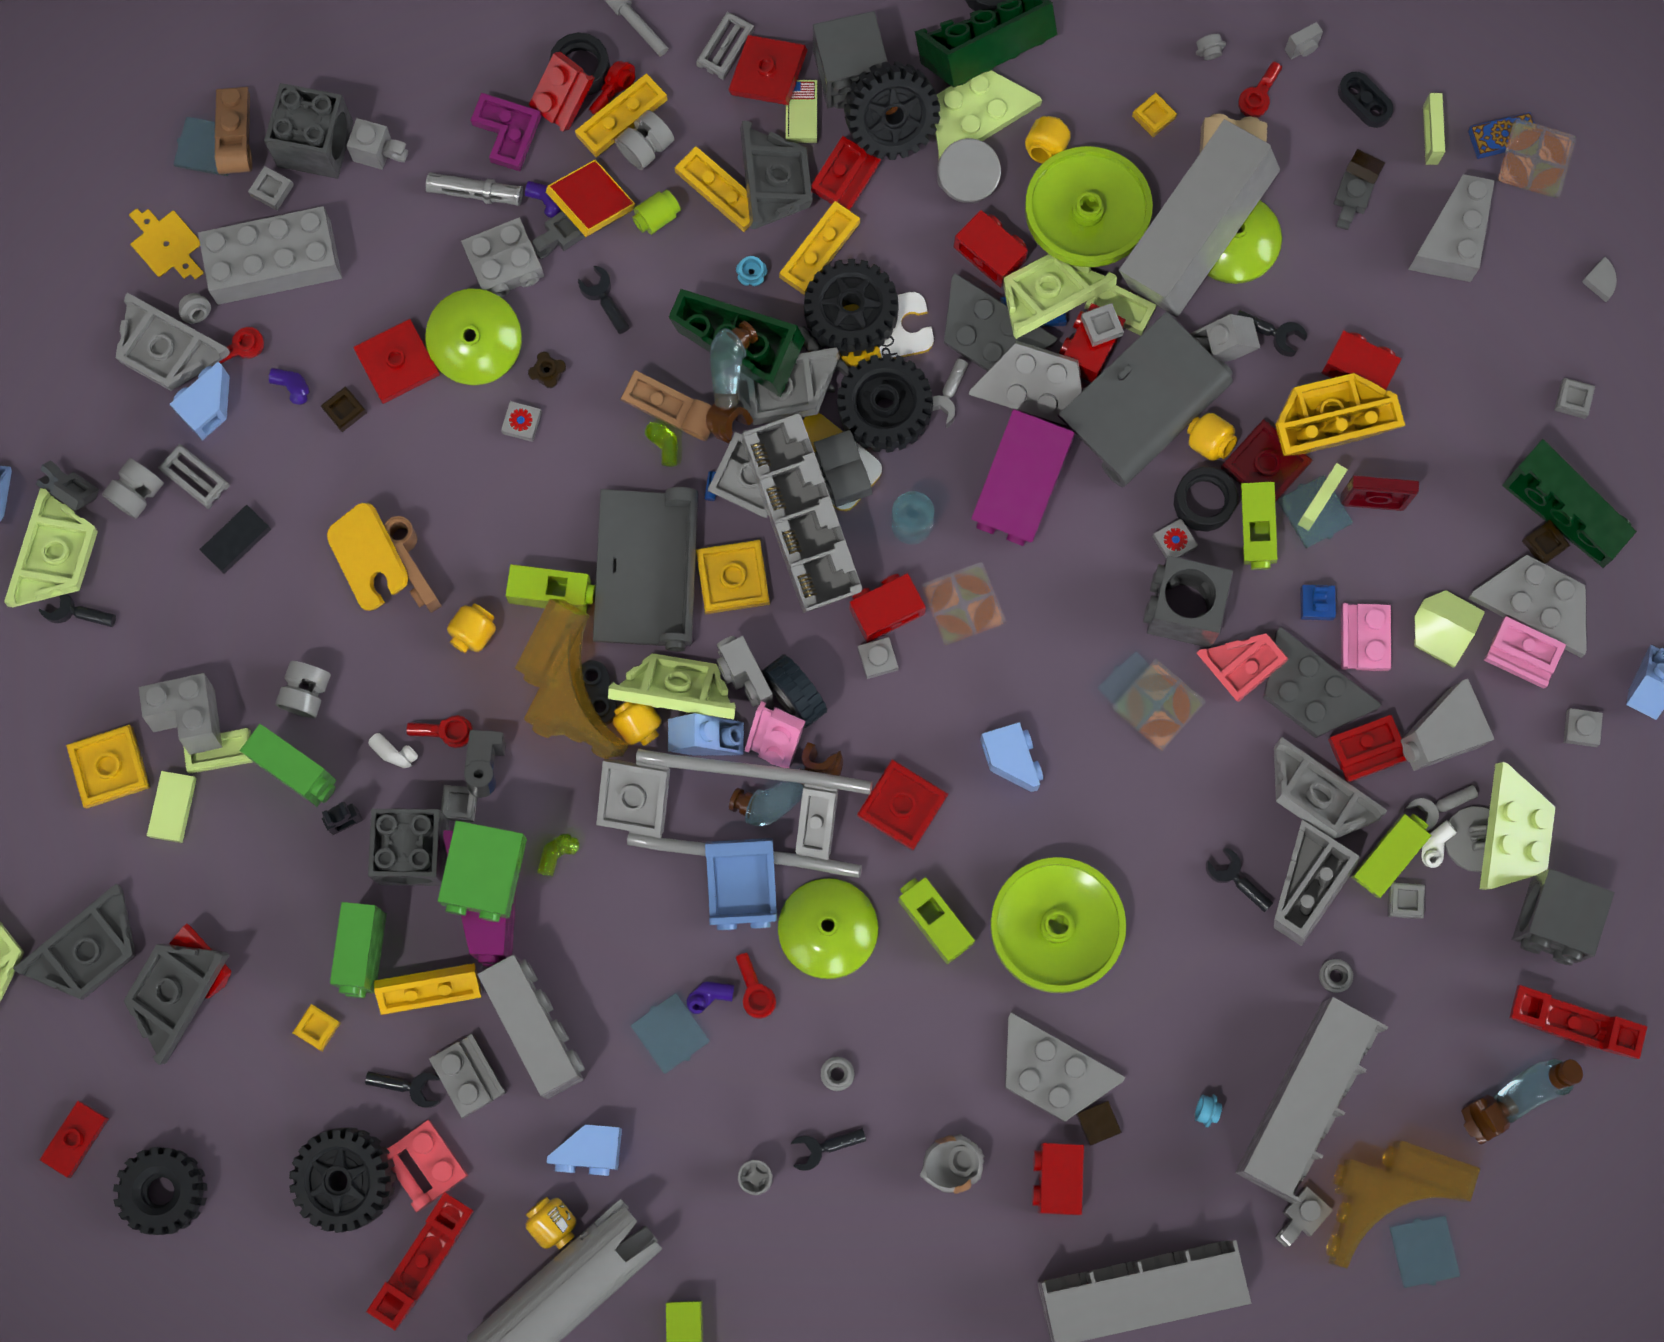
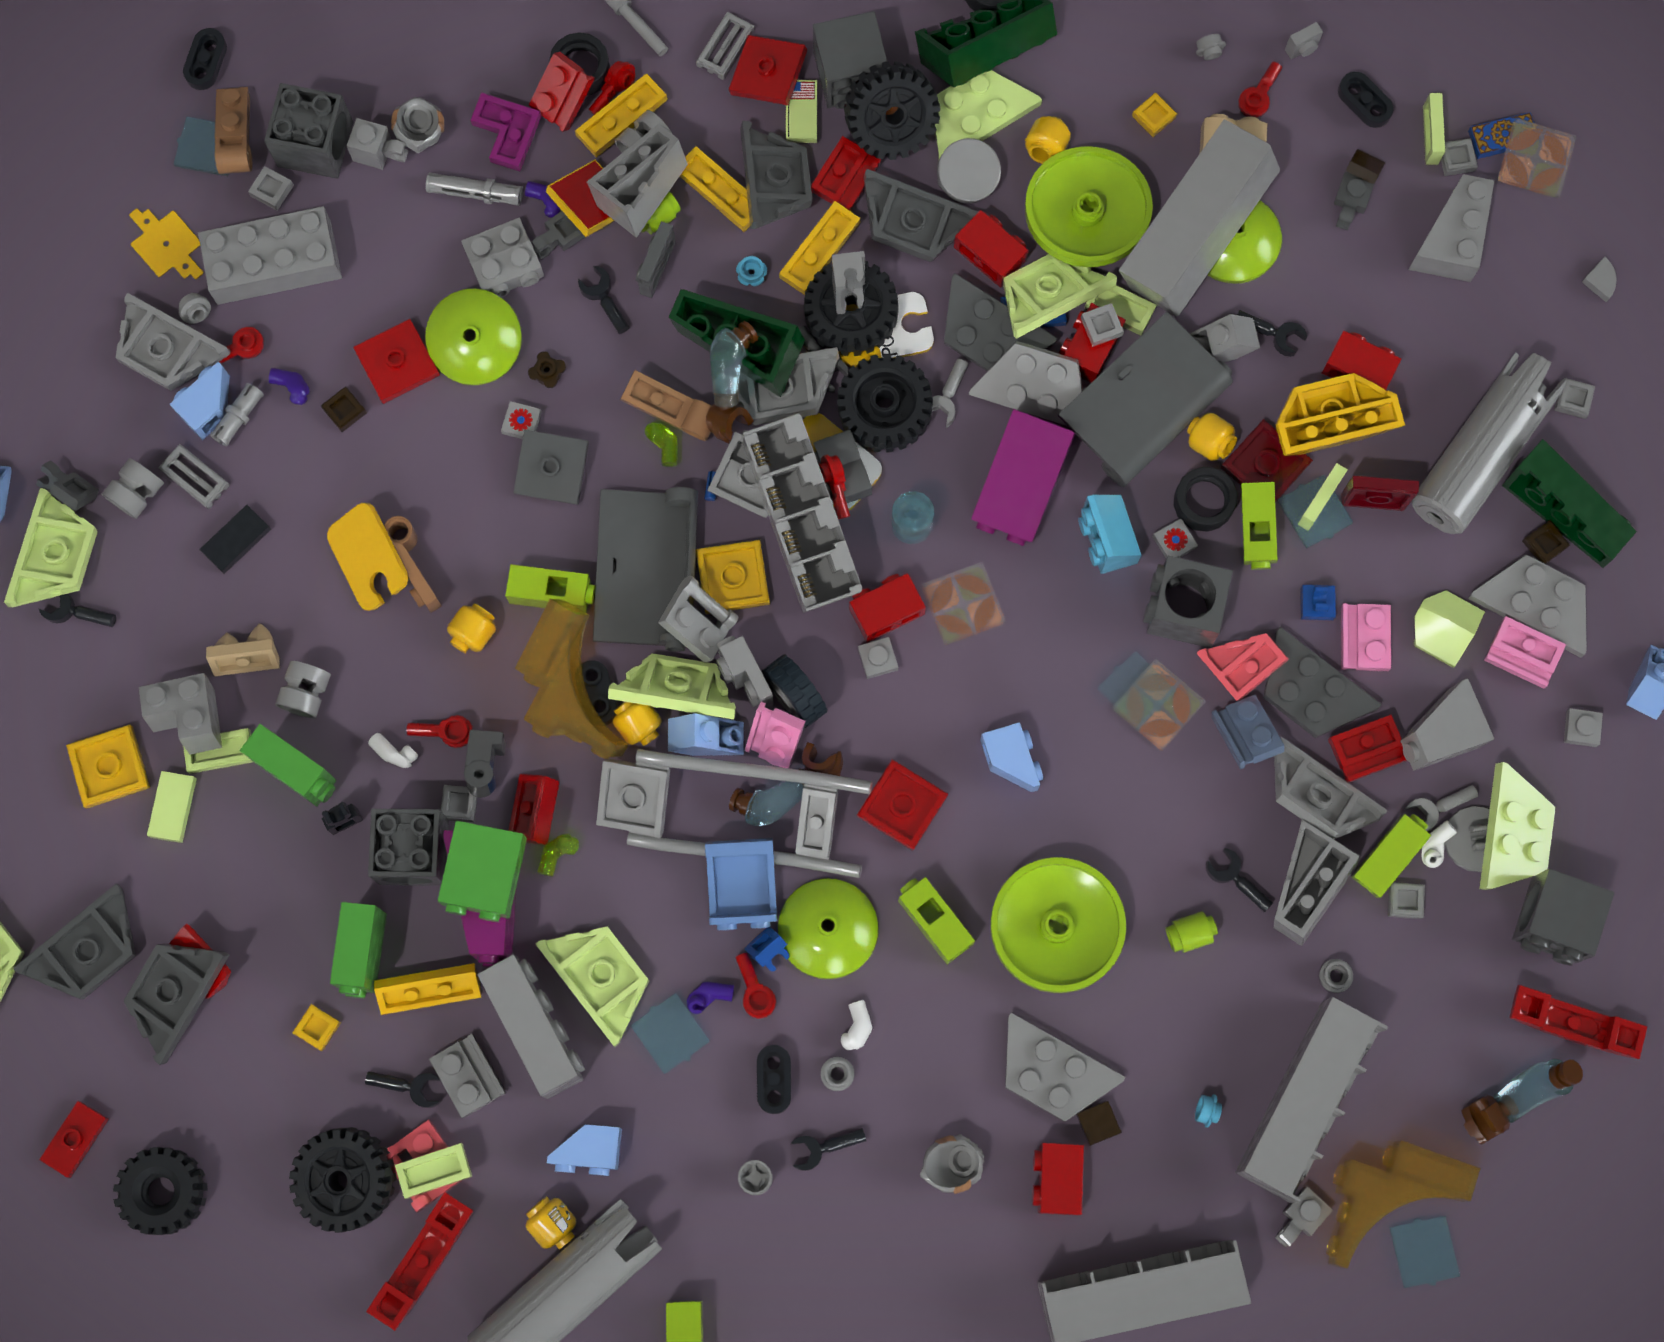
none -> black plate [183,28,227,90]
none -> tan tile [206,623,280,676]
none -> light grey pin [210,383,264,447]
none -> light grey hair [391,97,444,153]
none -> yellowish green tile [395,1143,472,1199]
none -> red slope [508,774,559,845]
none -> dark grey plate [513,430,589,505]
none -> yellowish green wing [535,926,649,1047]
none -> light grey wedge [587,124,688,238]
none -> dark grey plate [636,221,676,298]
none -> light grey plate [658,575,738,663]
none -> blue tile [744,927,790,972]
none -> black plate [757,1045,791,1114]
none -> red plate [819,454,850,519]
none -> light grey hinge [832,251,865,314]
none -> white arm [841,1000,872,1050]
none -> dark grey wing [863,169,978,262]
none -> medium azure slope [1078,495,1141,574]
none -> lime brick [1165,911,1218,953]
none -> sand blue plate [1212,695,1284,770]
none -> light grey piece [1412,352,1567,534]
none -> light grey tile [1441,138,1478,176]

